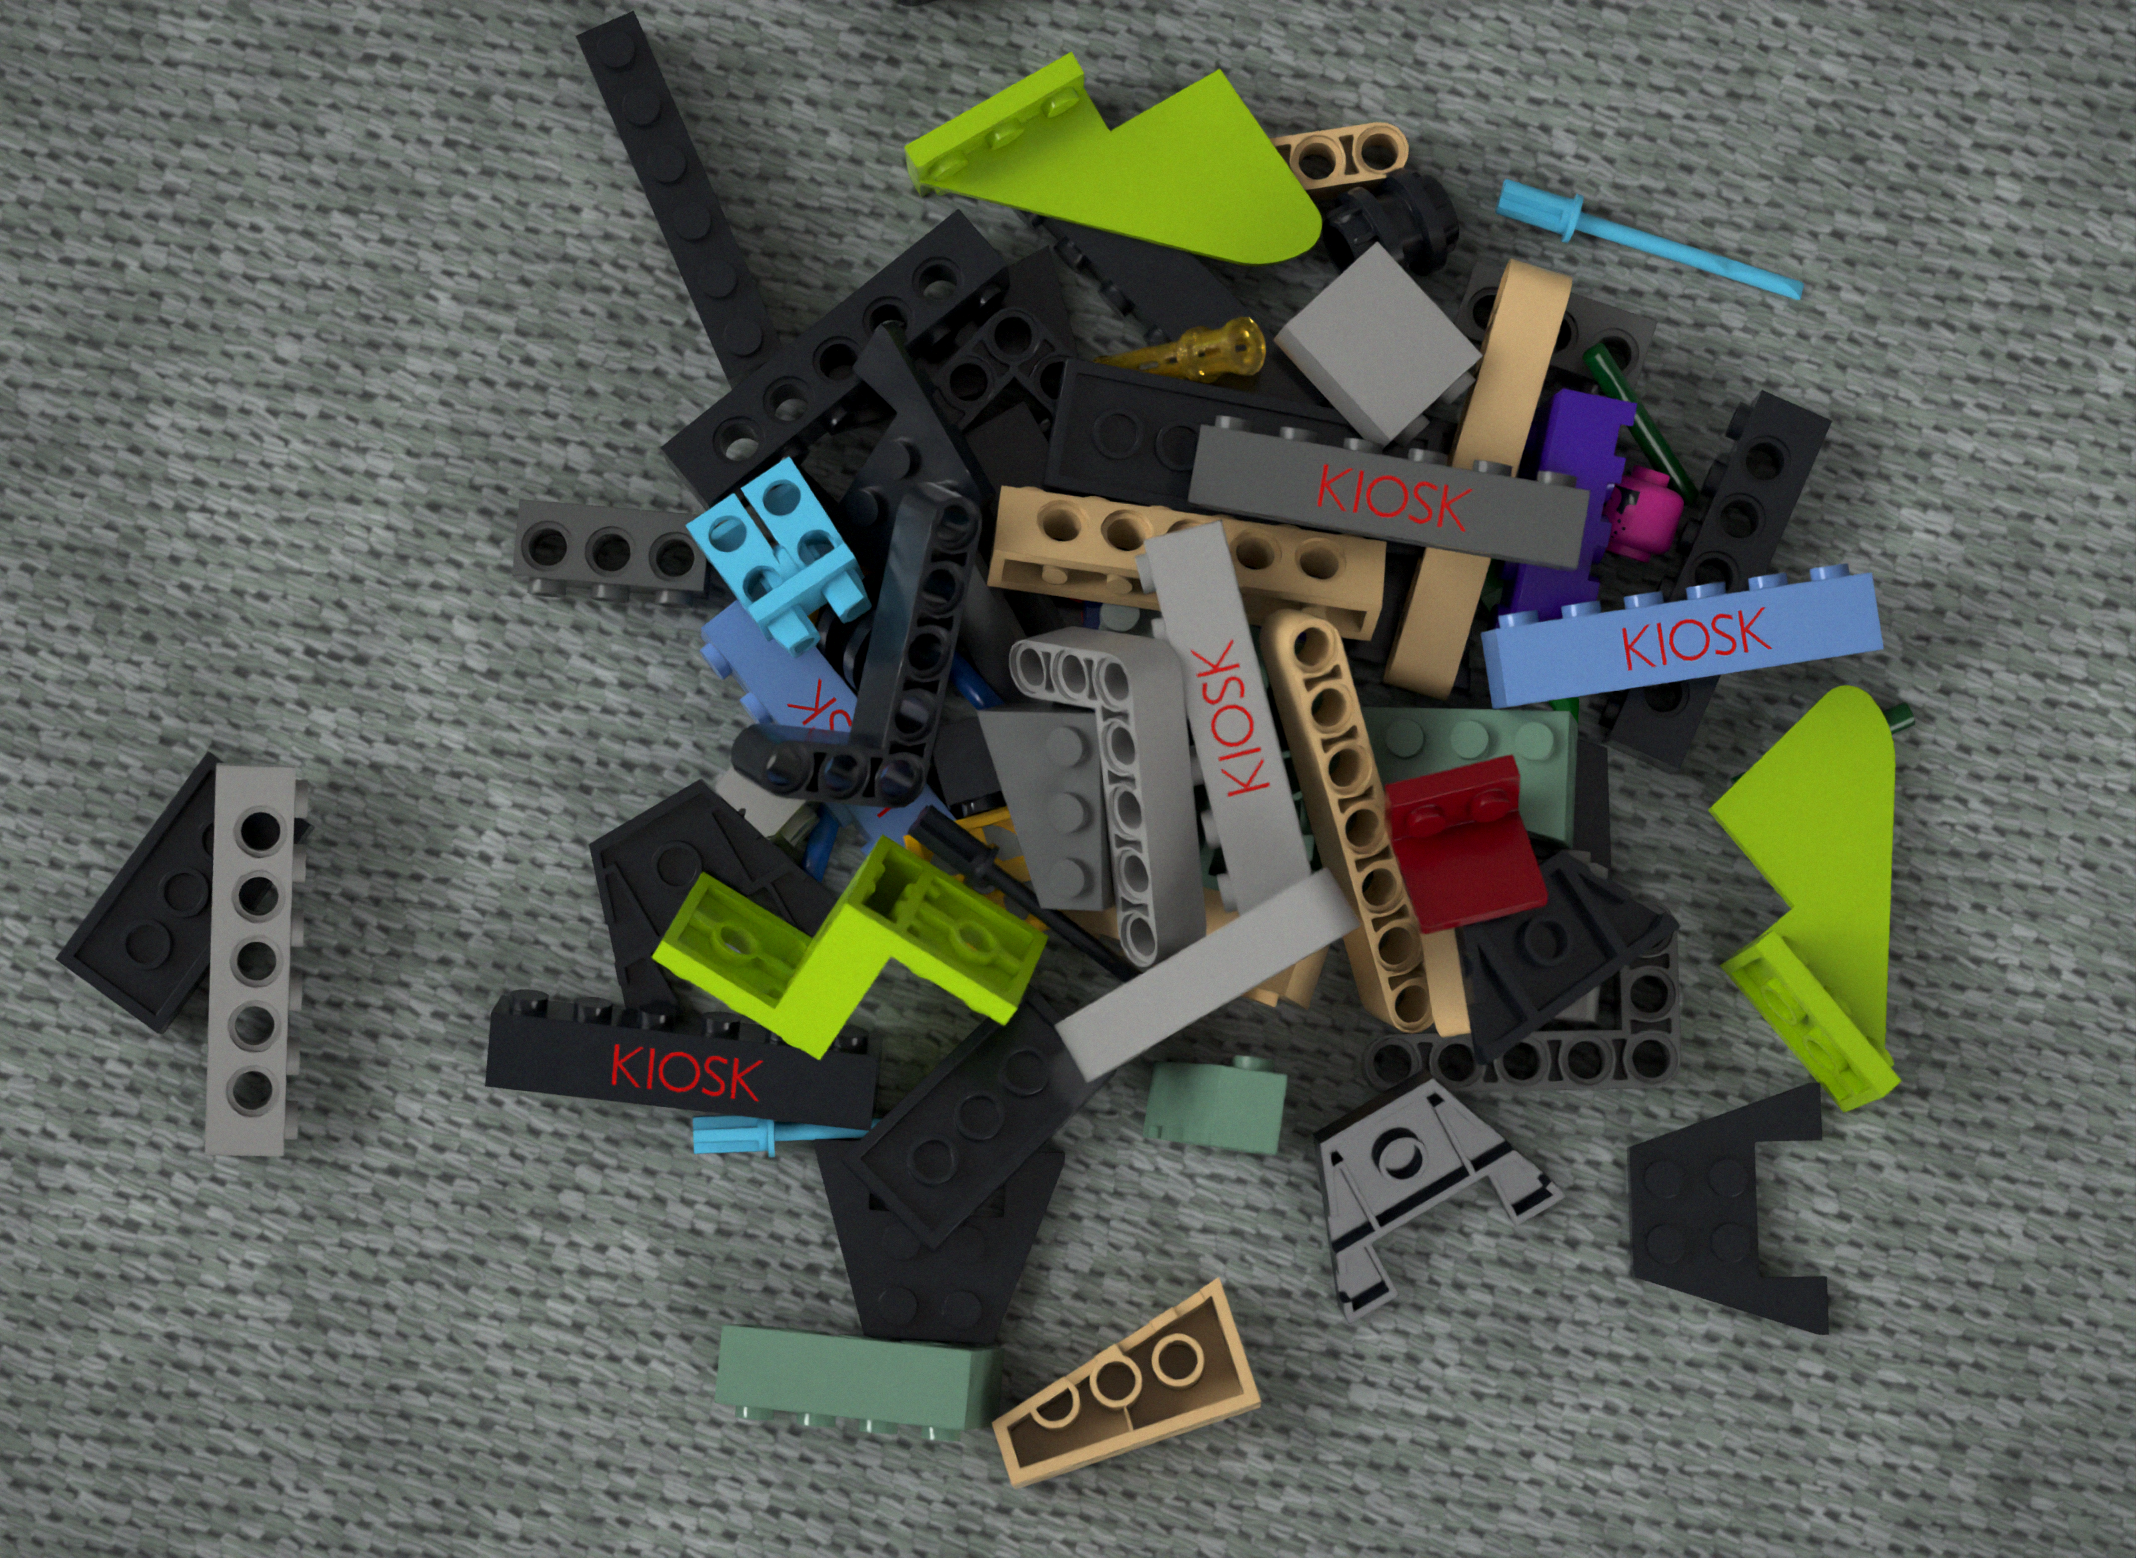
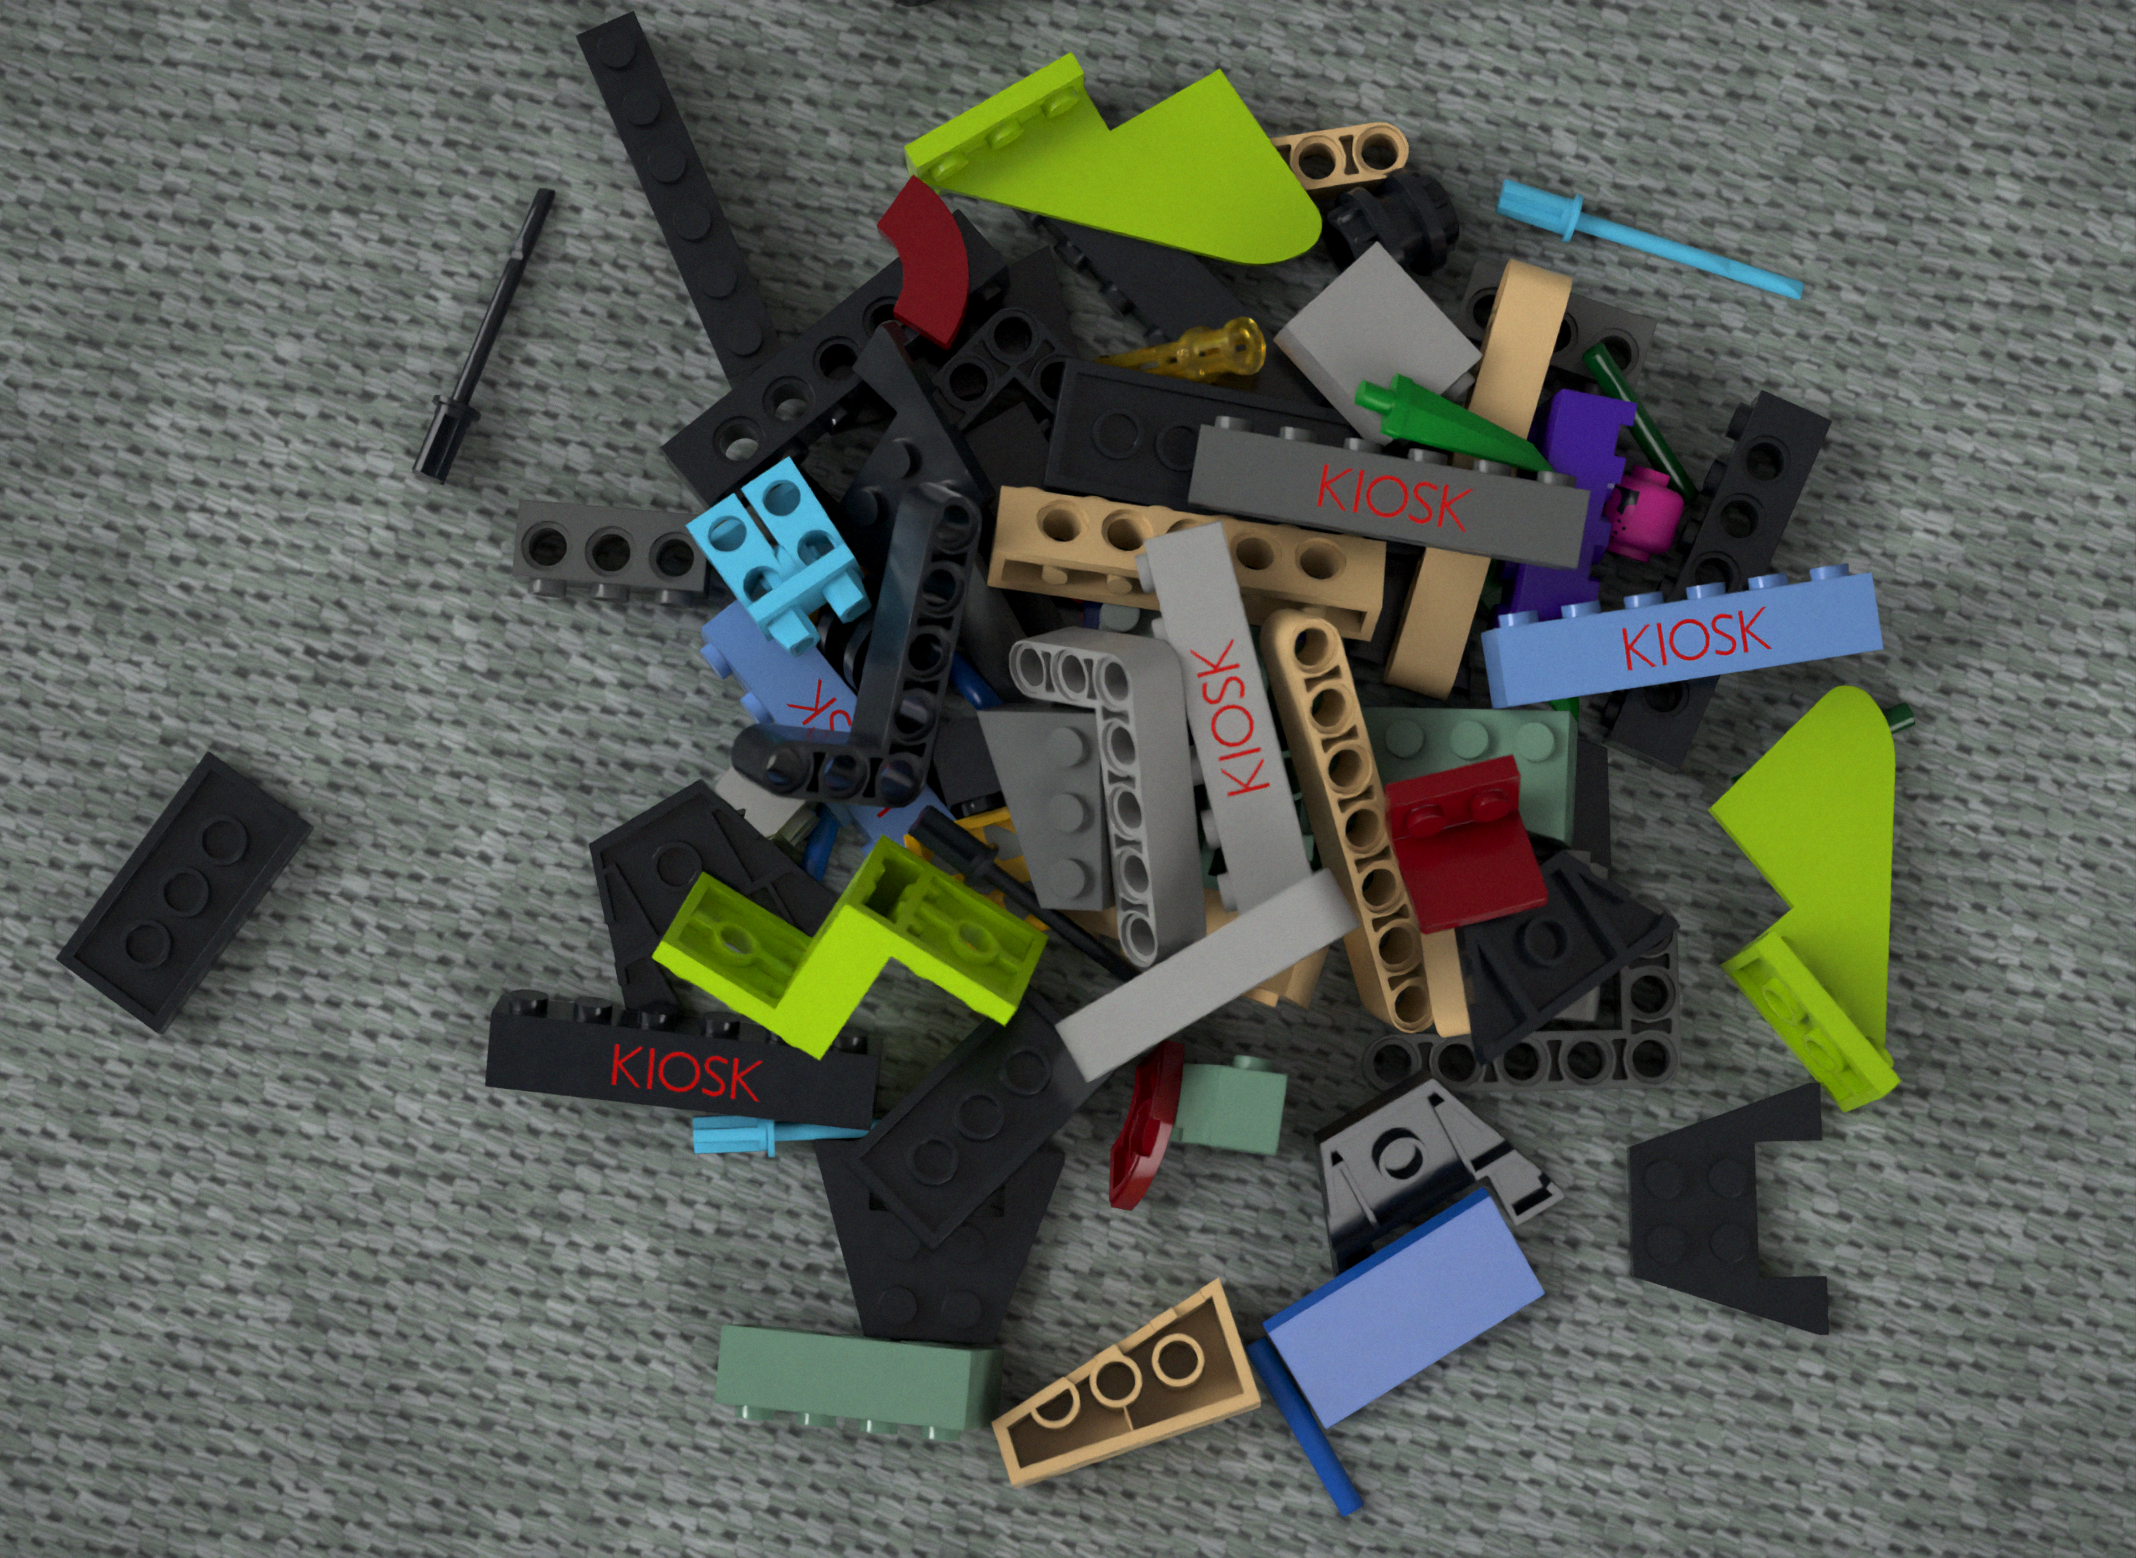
light grey brick [205,763,308,1156] -> none
none -> black piece [412,188,556,485]
none -> dark red tile [877,175,970,351]
none -> dark red tile [1109,1040,1185,1211]
none -> blue bar [1244,1335,1364,1517]
none -> tile [1262,1187,1545,1429]
none -> green bar [1354,373,1555,473]

